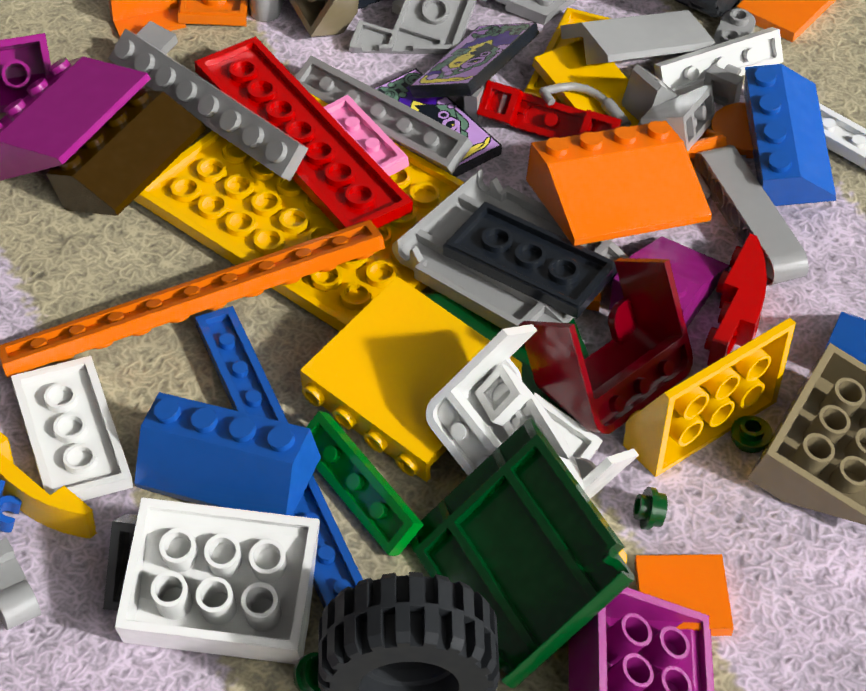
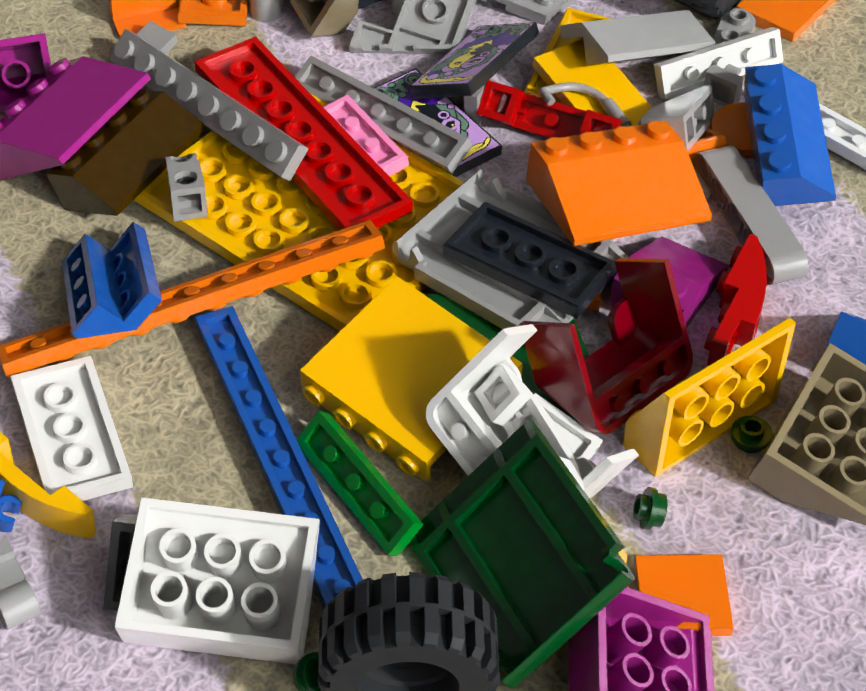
blue slope [134,392,321,516] -> none
light grey slope [622,64,679,121] -> none
none -> blue slope [62,222,162,339]
none -> light grey leg [165,153,208,222]

